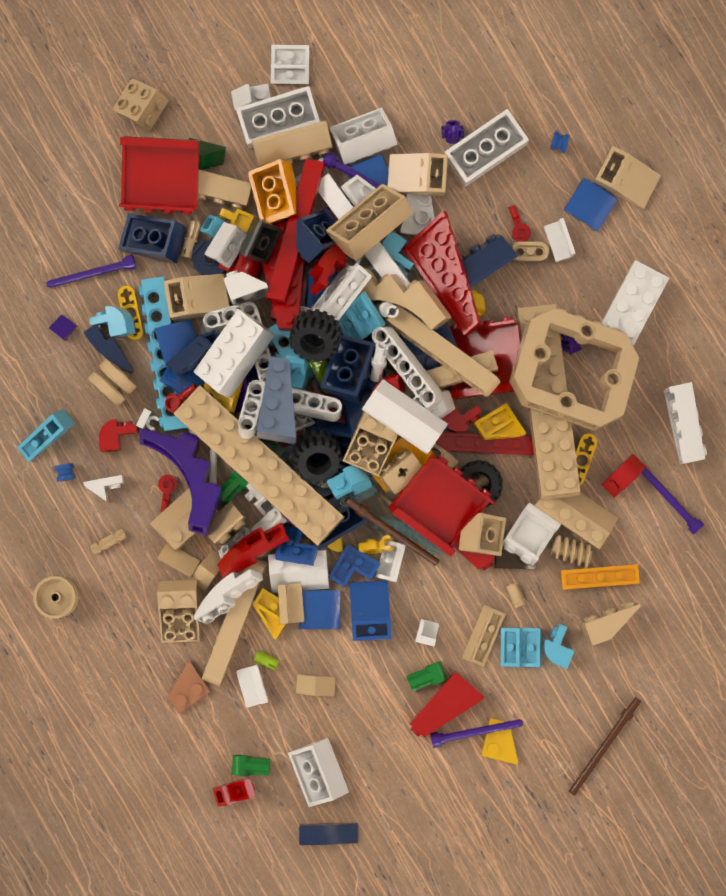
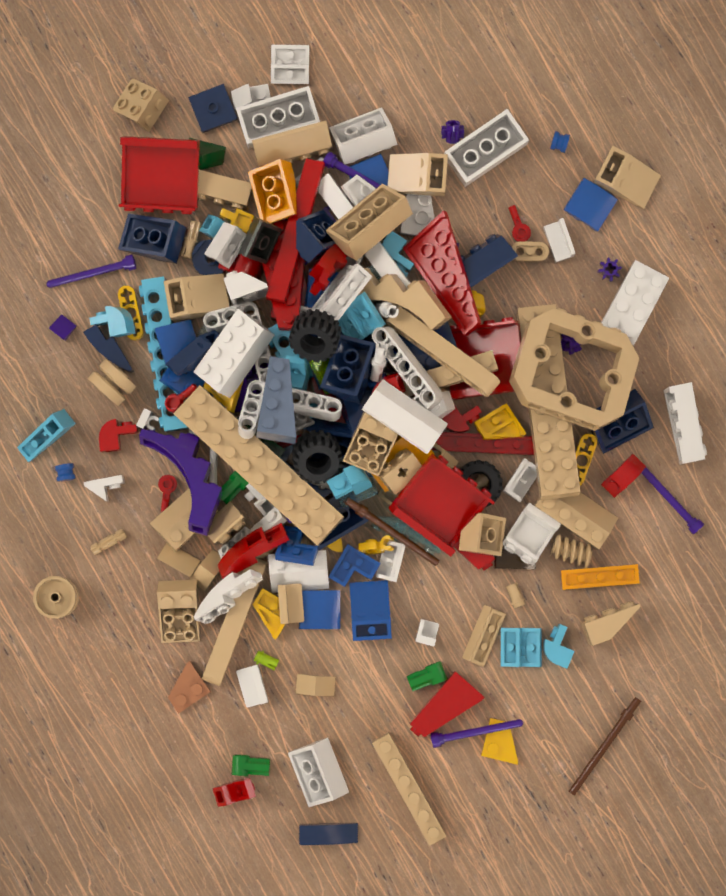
none -> dark blue plate [188,84,238,133]
none -> tan brick [372,732,446,846]
none -> white hinge [503,458,537,502]
none -> dark blue slope [591,389,654,454]
none -> dark purple gear [597,257,622,282]

